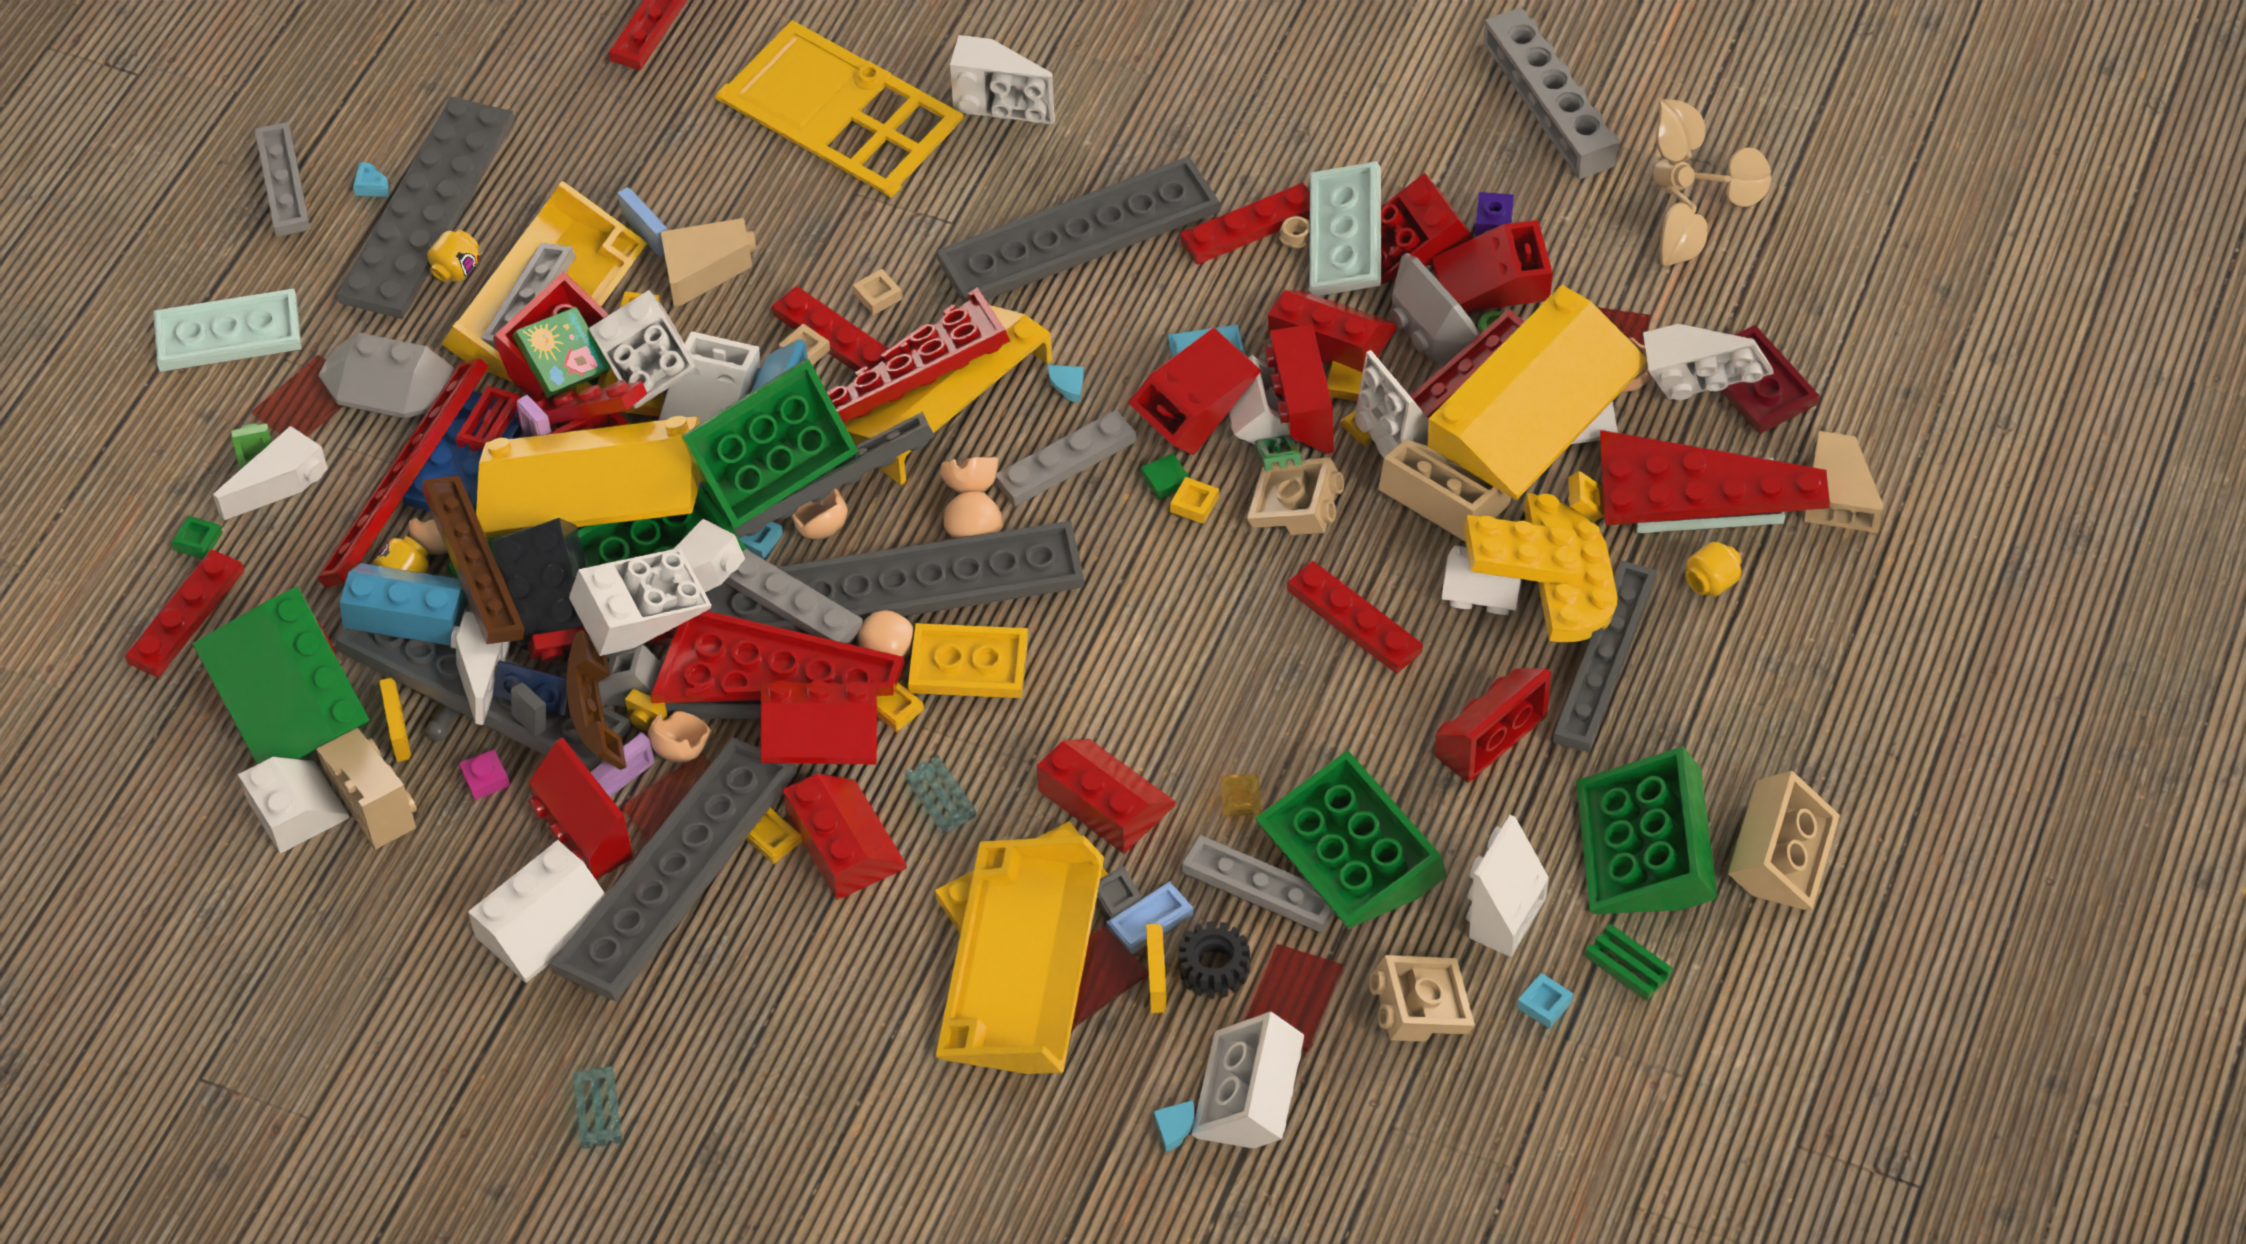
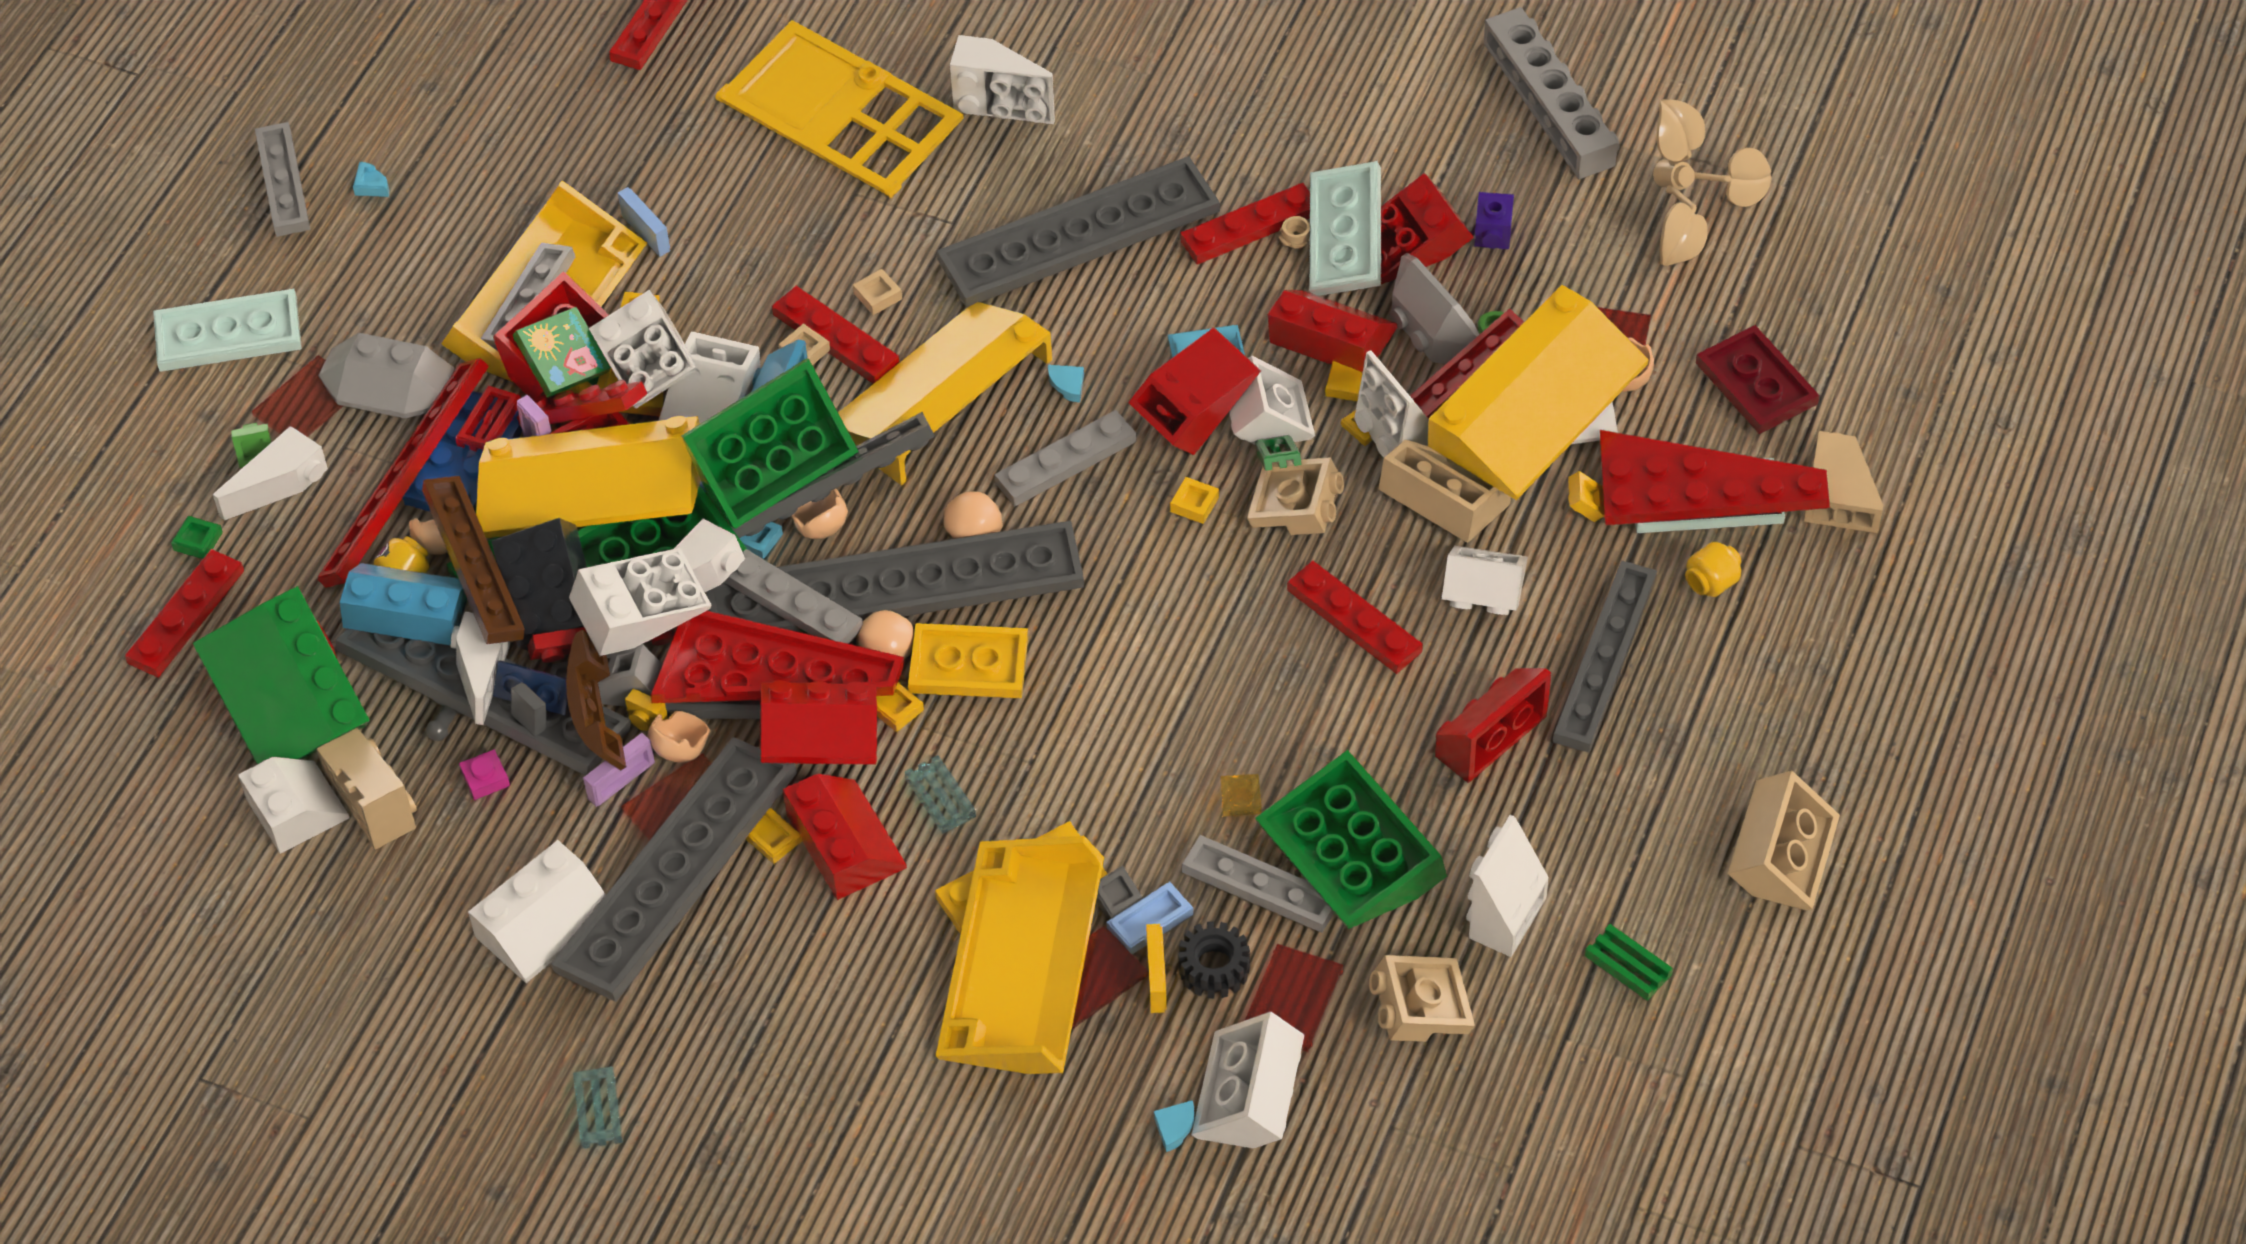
dark grey plate [337,96,515,319] -> none
yellow tile [379,678,411,762] -> none
yellow head [427,230,480,282] -> none
red slope [528,738,633,880] -> none
tan slope [661,218,757,307] -> none
red wing [827,287,1010,423] -> none
light nougat hair [940,456,998,493] -> none
red slope [1037,739,1176,854] -> none
green tile [1141,453,1190,500] -> none
red slope [1264,324,1334,454] -> none
red slope [1432,220,1553,312] -> none
yellow plate [1463,493,1617,642] -> none
medium azure tile [1517,973,1574,1029] -> none
green slope [1576,746,1717,914] -> none
white slope [1643,324,1774,400] -> none

